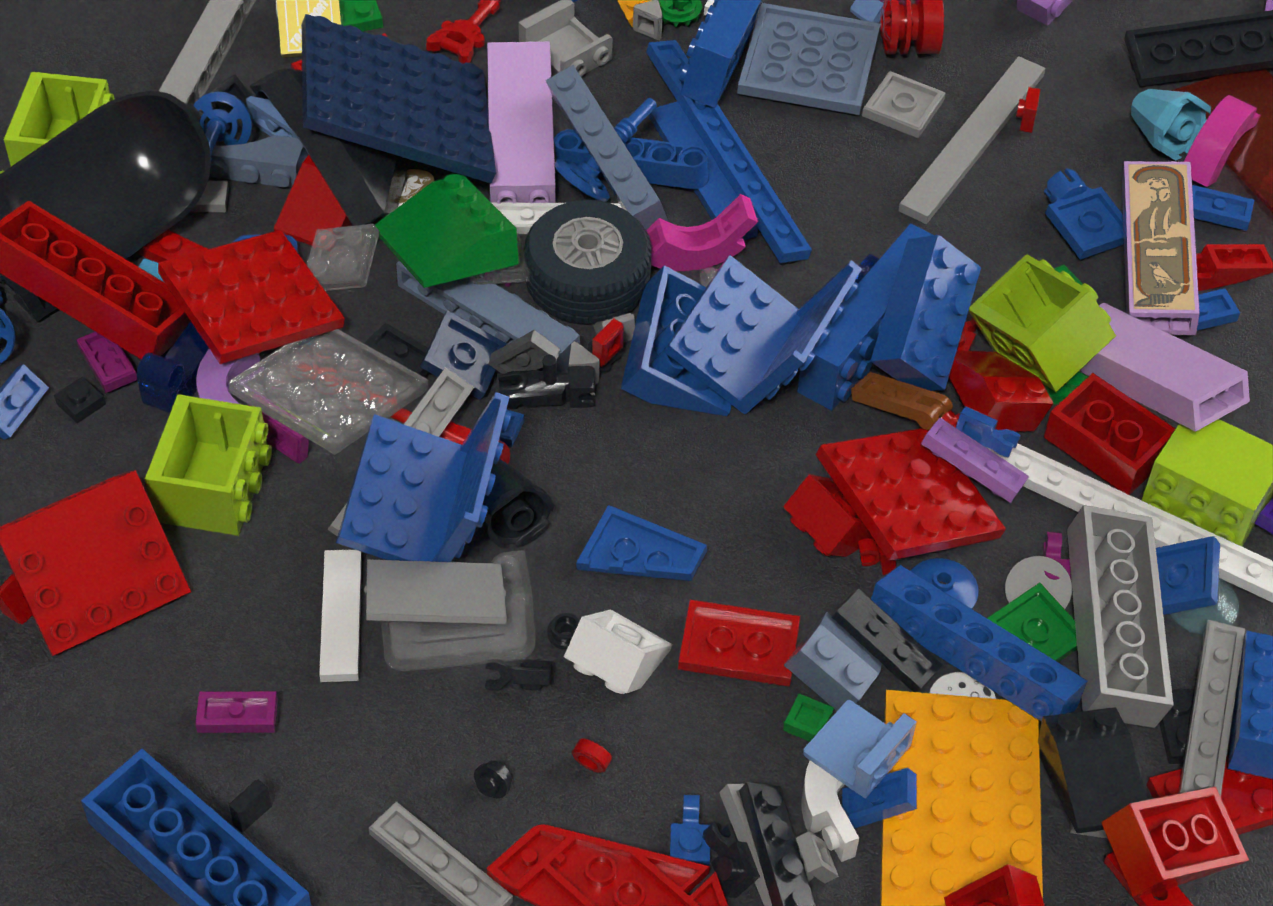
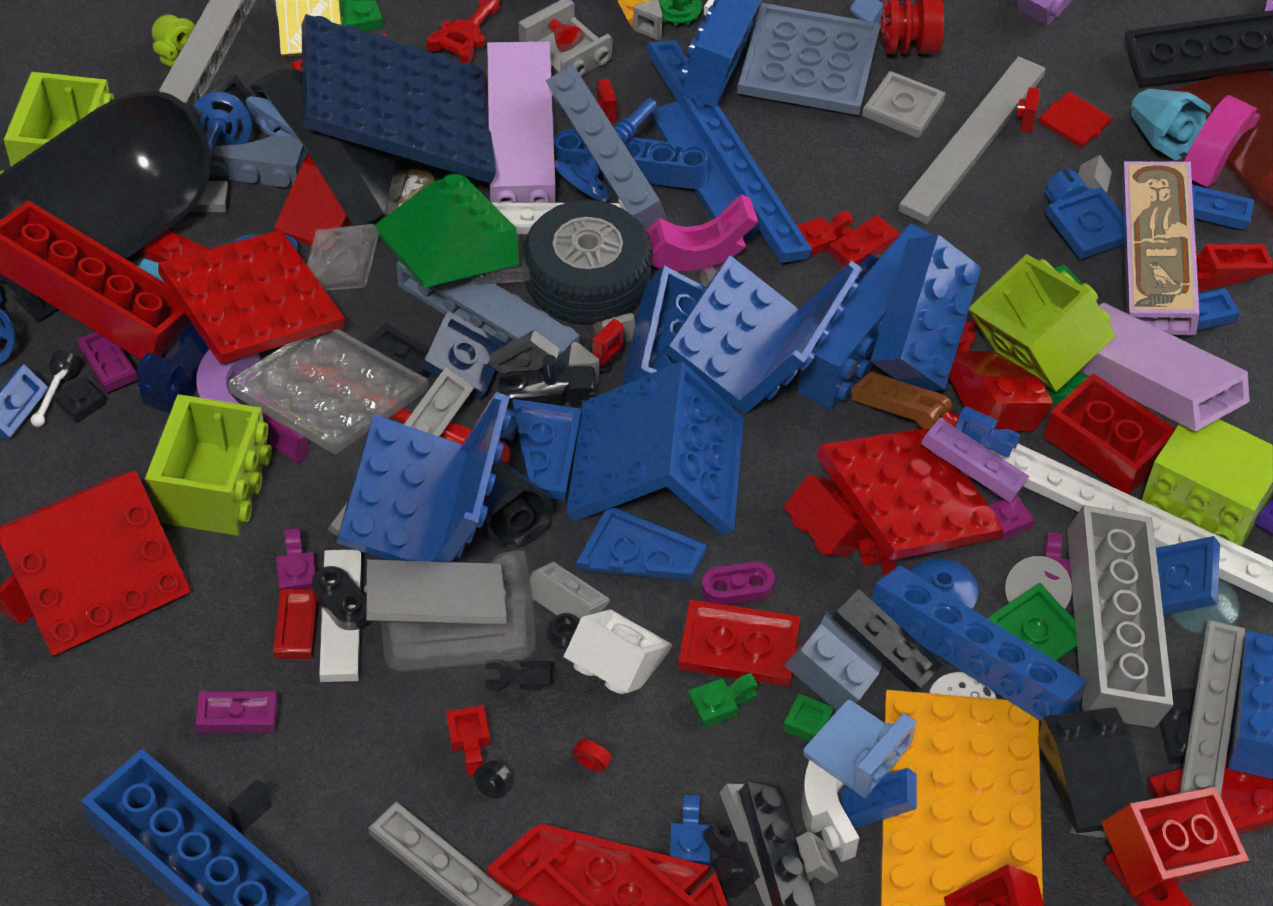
none -> hinge [31,350,80,427]
none -> lime piece [152,14,195,68]
none -> red tile [273,589,318,659]
none -> magenta plate [276,528,316,590]
none -> black plate [312,566,368,630]
none -> red plate [446,705,490,777]
none -> blue wing [512,399,581,501]
none -> light grey slope [525,562,610,620]
none -> red rock [548,19,581,52]
none -> blue bracket [566,361,744,535]
none -> red tile [597,79,617,124]
none -> green plate [688,673,758,729]
none -> magenta plate [701,562,775,605]
none -> red plate [797,211,854,257]
none -> red plate [829,215,900,267]
none -> magenta plate [988,495,1035,541]
none -> red piece [1038,92,1113,149]
none -> light grey slope [1078,155,1112,193]

